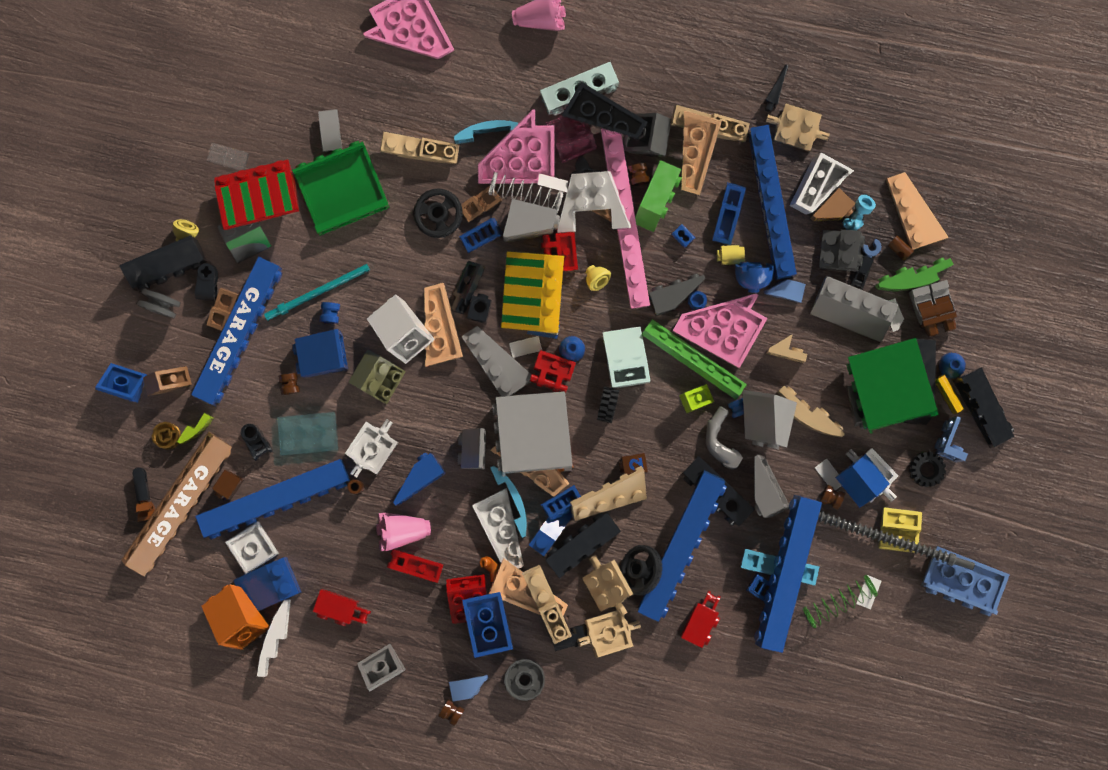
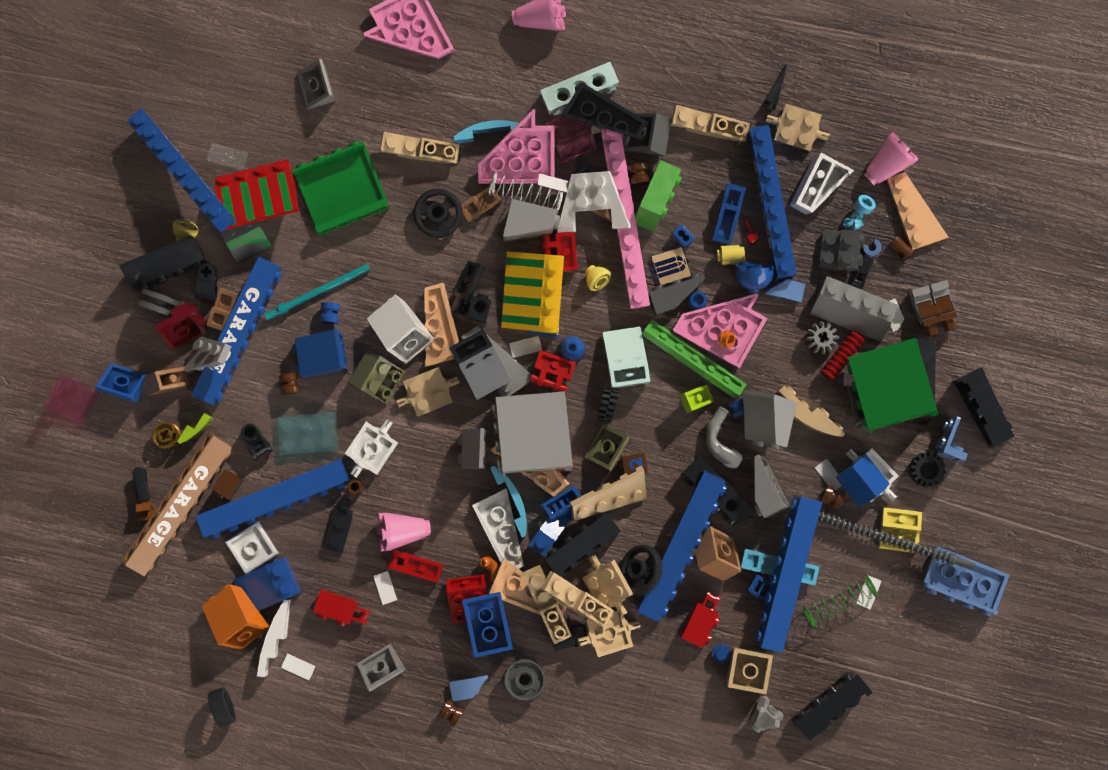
light grey slope [318,109,342,151] -> none
blue slope [393,452,446,506] -> none
blue slope [459,218,503,253] -> none
light nougat wing [681,110,722,195] -> none
tan slope [766,335,807,363] -> none
medium nougat slope [810,188,856,221] -> none
bright green slope [875,258,954,291] -> none
yellow slope [935,374,964,414] -> none
blue brick [939,352,966,379] -> none
none -> clear pink bracket [43,374,100,426]
none -> blue brick [127,108,236,232]
none -> dark red plate [155,302,207,350]
none -> light grey wing [184,337,232,374]
none -> black tyre [208,687,236,727]
none -> white sticker [281,653,315,680]
none -> light grey slope [297,59,335,109]
none -> black hinge [324,499,353,553]
none -> white sticker [373,571,397,605]
none -> tan plate [396,367,460,417]
none -> slope [449,329,511,400]
none -> tan slope [541,571,614,628]
none -> olive slope [585,424,630,472]
none -> piece [650,247,691,286]
none -> medium nougat slope [696,526,741,581]
none -> blue plate [712,644,731,664]
none -> orange plate [718,330,736,348]
none -> tan brick [726,647,773,694]
none -> red hand [743,218,758,245]
none -> light grey rock [749,696,783,733]
none -> black wedge [792,671,873,741]
none -> light grey gear [805,322,839,355]
none -> red piece [821,331,865,381]
none -> bright pink cone [864,132,919,185]

